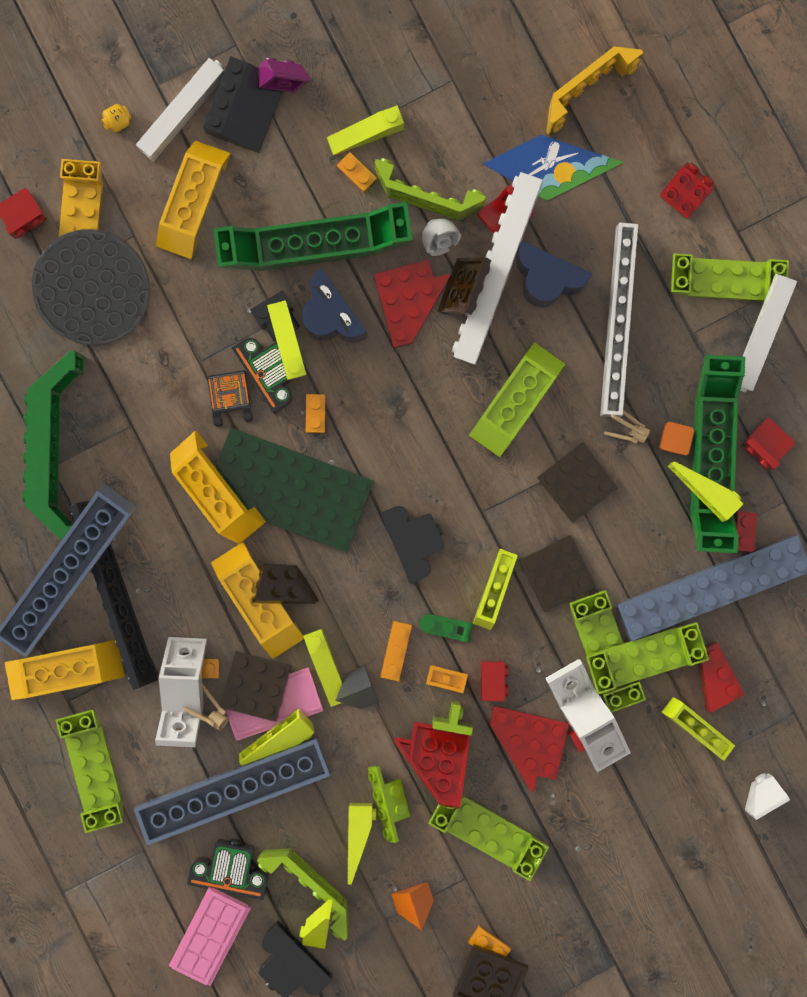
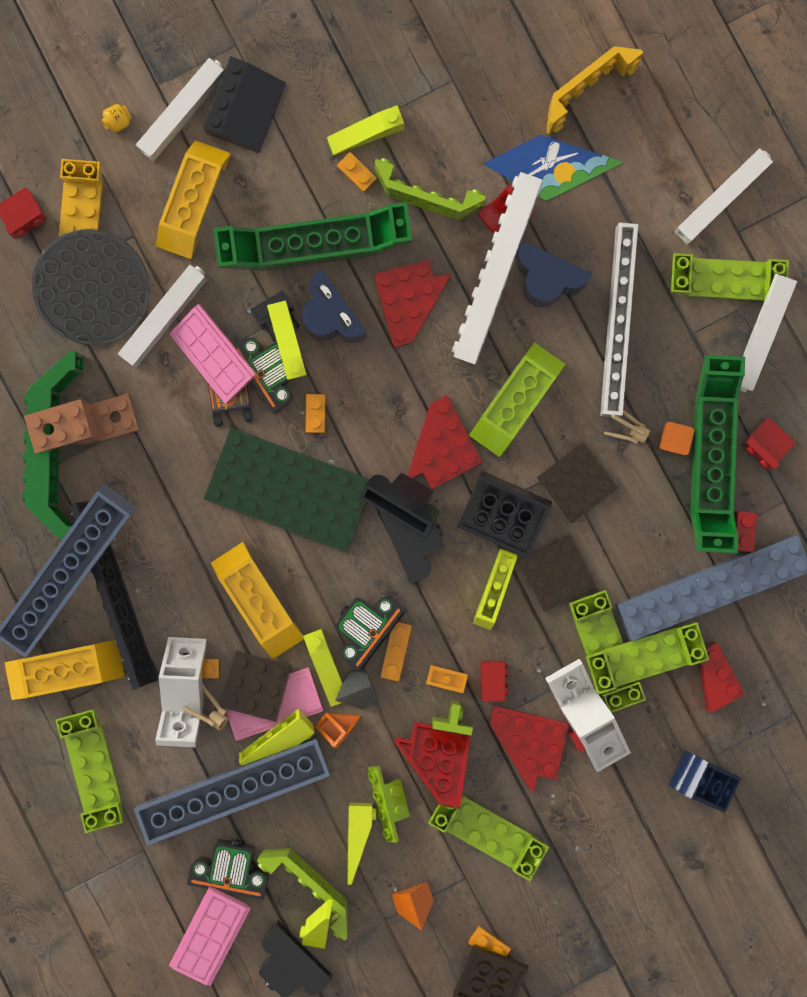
yellow slope [170,430,266,544] -> none
dark brown wing [252,564,319,604] -> none
magenta slope [259,58,310,93] -> none
green plate [420,614,474,643] -> none
white cylinder [422,219,461,256] -> none
dark brown plate [438,257,492,315] -> none
red bracket [660,162,716,218] -> none
neon yellow slope [662,697,735,761] -> none
neon yellow slope [668,461,743,522] -> none
white slope [745,773,790,820] -> none
none -> nougat bracket [24,393,140,454]
none -> white brick [118,265,207,368]
none -> bright pink piece [169,304,257,404]
none -> orange slope [314,712,362,749]
none -> brick [335,597,407,671]
none -> black brick [360,473,440,538]
none -> red wing [408,395,482,489]
none -> black slope [457,471,552,558]
none -> dark blue brick [668,750,741,813]
none -> white brick [674,148,773,245]

